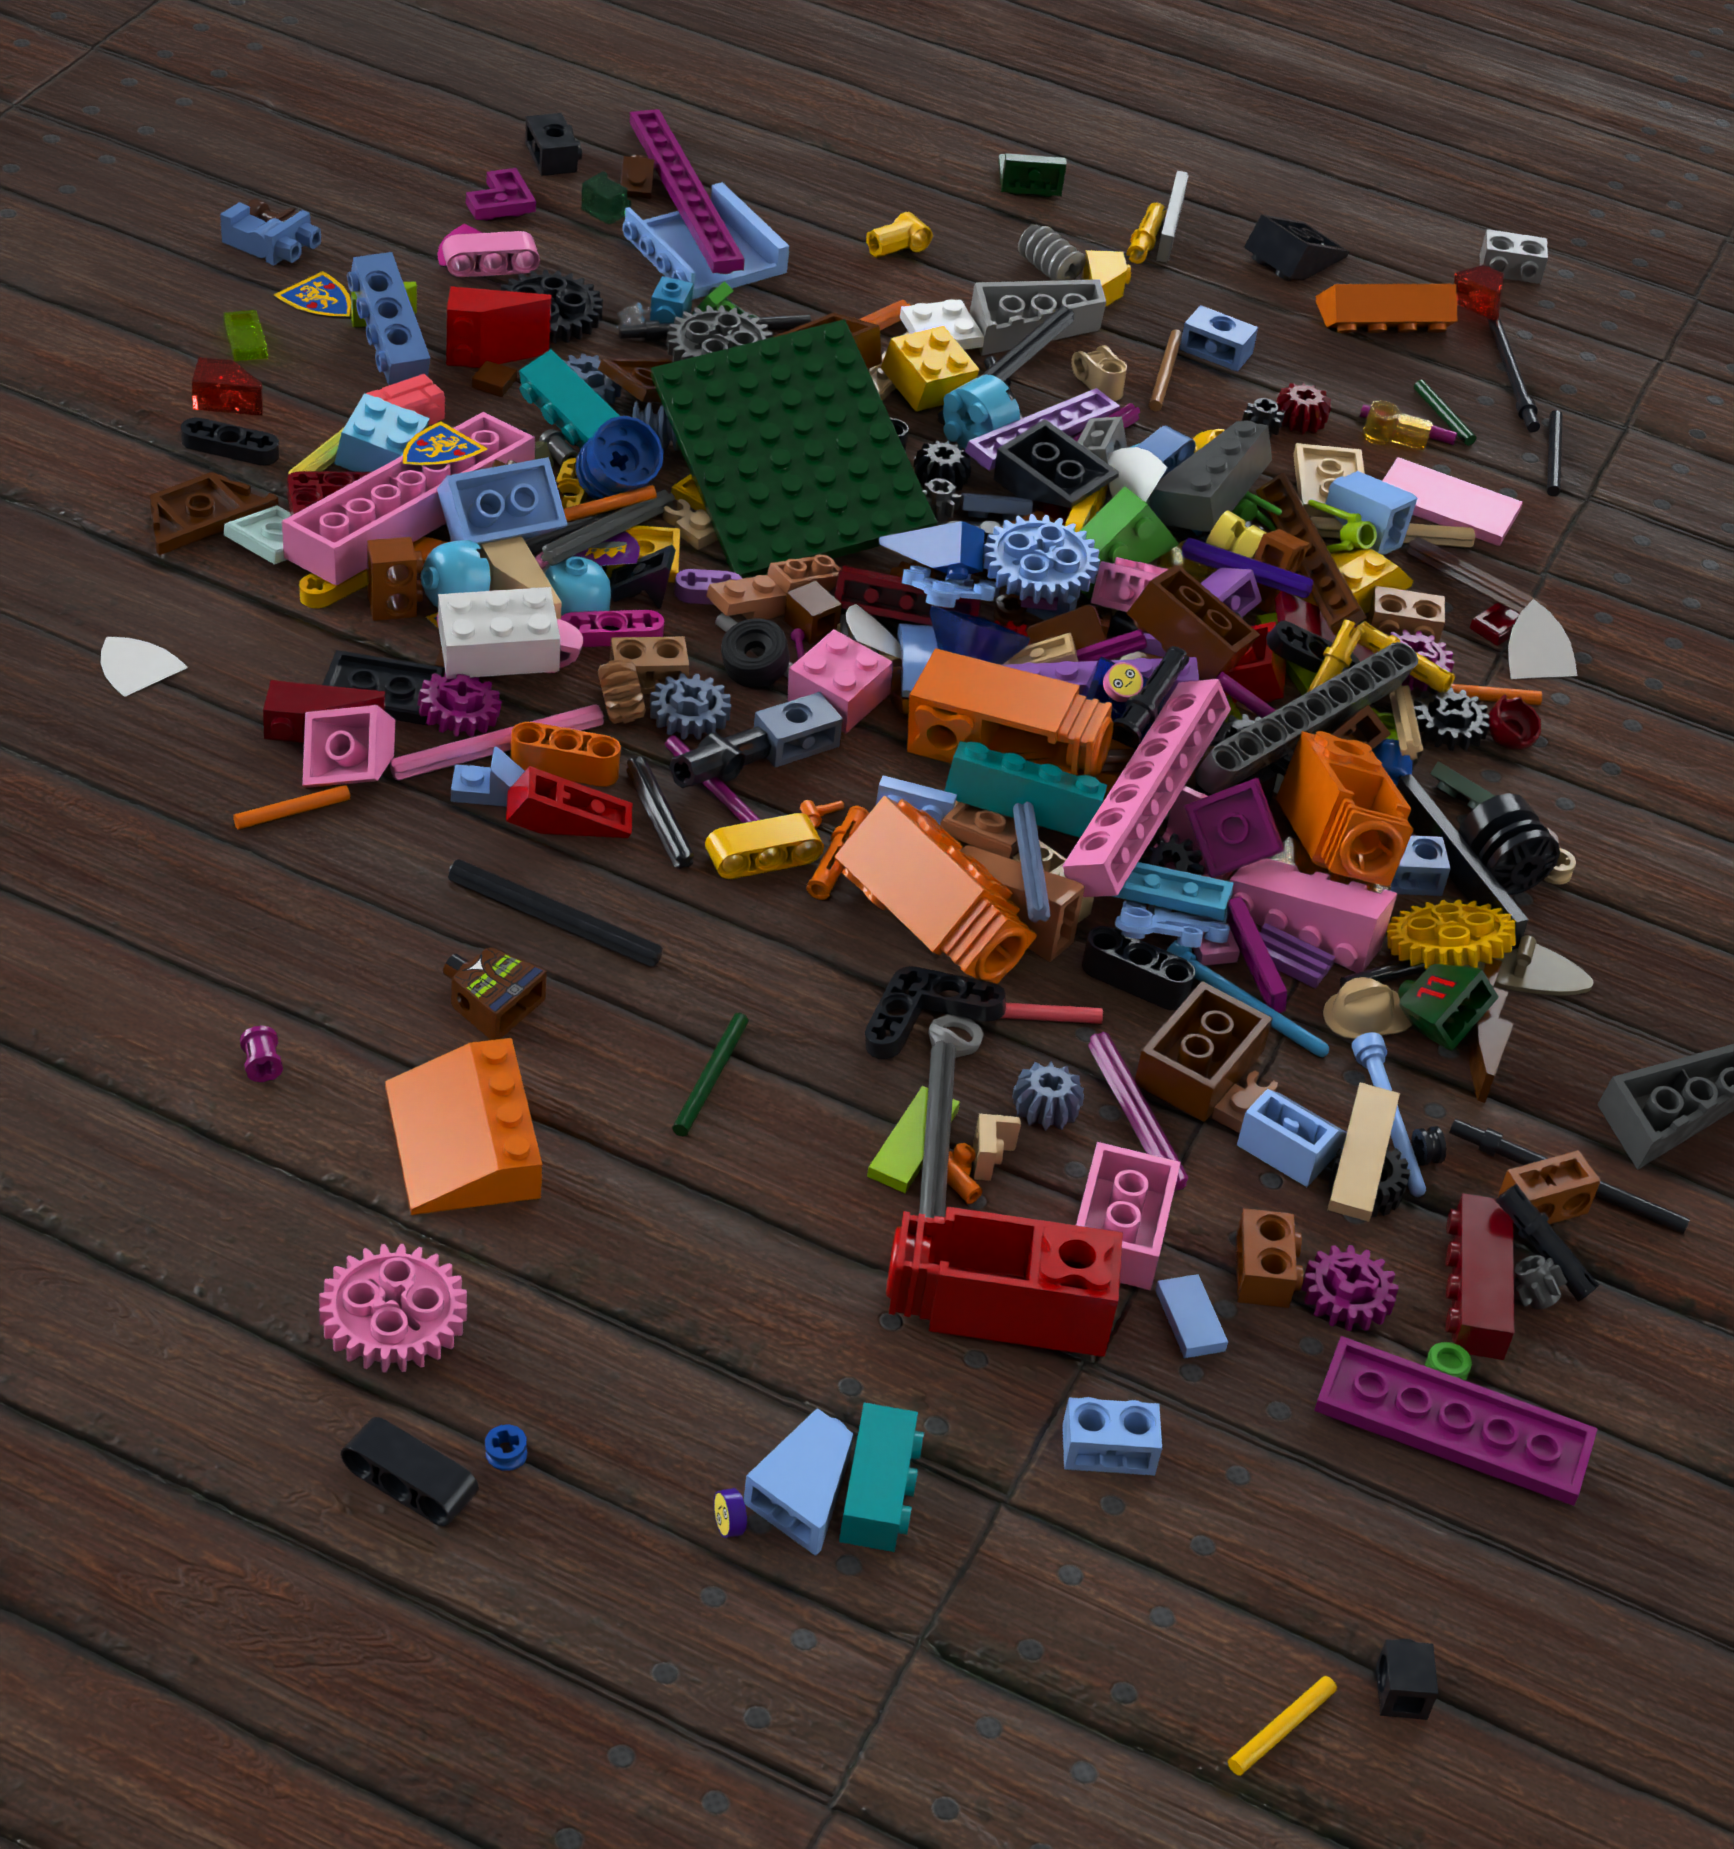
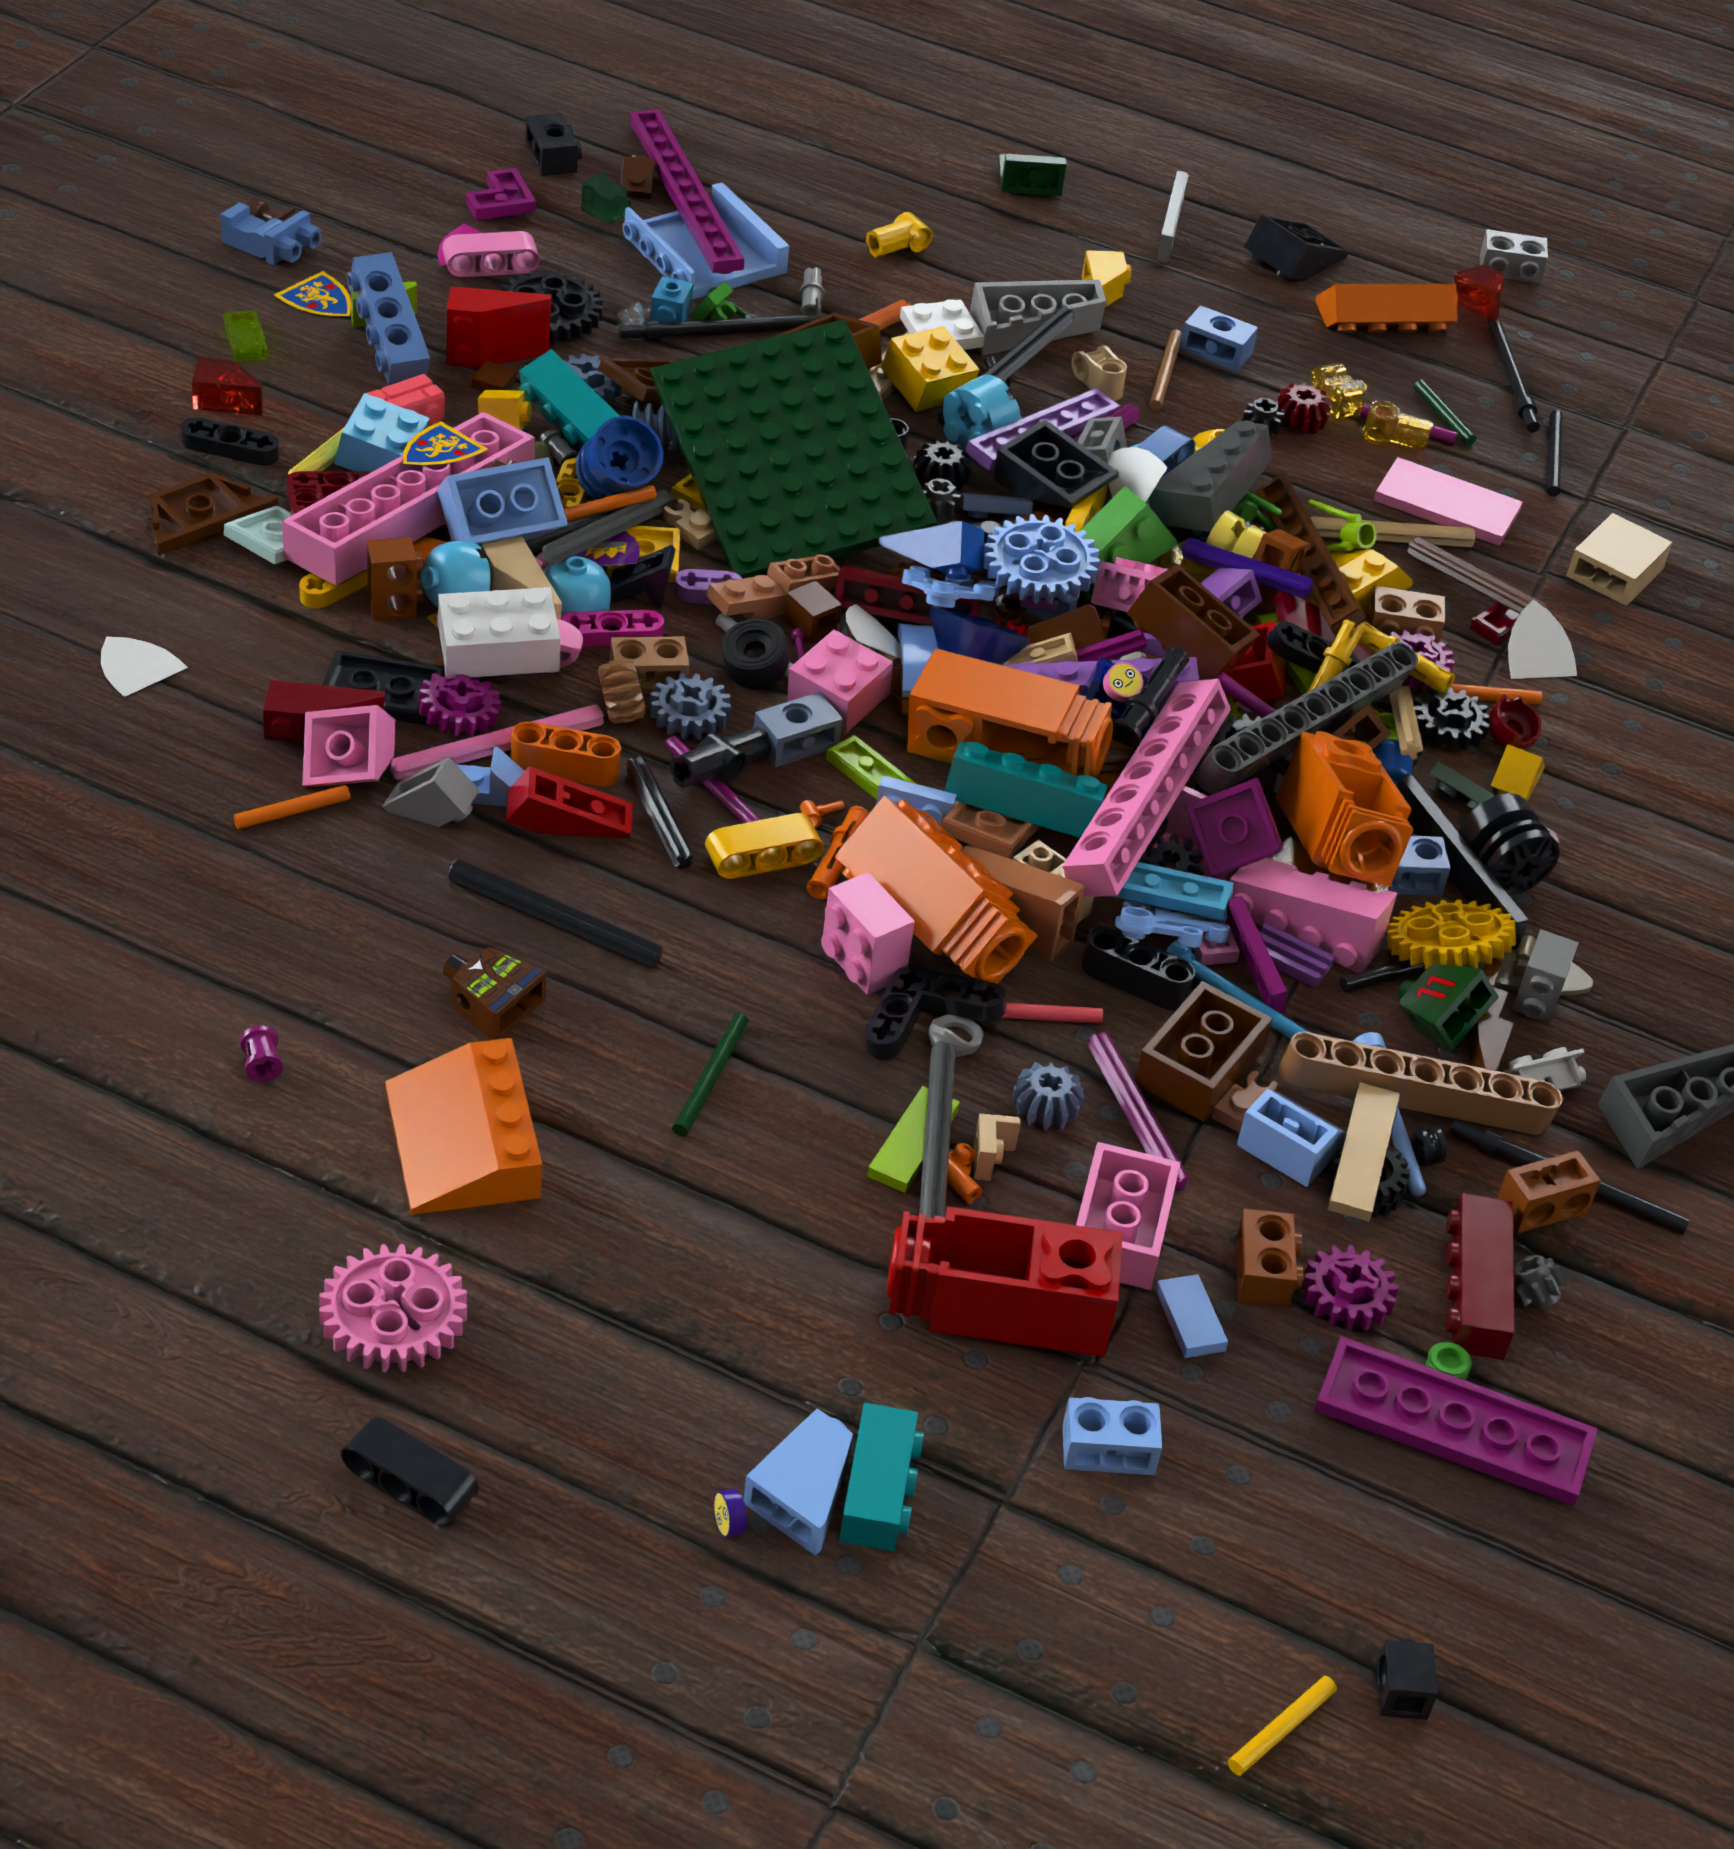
blue bush [485,1424,527,1471] -> none
dark grey gear [666,305,773,362] -> none
sand blue axle [1013,802,1050,923] -> none
light grey piece [1018,224,1086,281] -> none
yellow pin [1127,202,1167,264] -> none
tan plate [1293,443,1365,518] -> none
tan piece [1323,977,1412,1039] -> none
light blue slope [1325,471,1418,555] -> none
black pin [1495,1183,1600,1302] -> none
tan bush [1544,848,1576,885] -> none
none -> light grey slope [382,757,479,827]
none -> yellow brick [478,390,532,430]
none -> light grey axle [799,267,825,321]
none -> bright pink brick [821,872,915,995]
none -> lime tile [826,735,916,800]
none -> medium nougat beam [1278,1032,1563,1135]
none -> clear yellow leg [1311,363,1368,419]
none -> yellow slope [1491,744,1545,802]
none -> white hinge [1504,1047,1586,1091]
none -> light grey brick [1512,929,1579,1023]
none -> tan brick [1566,513,1672,606]

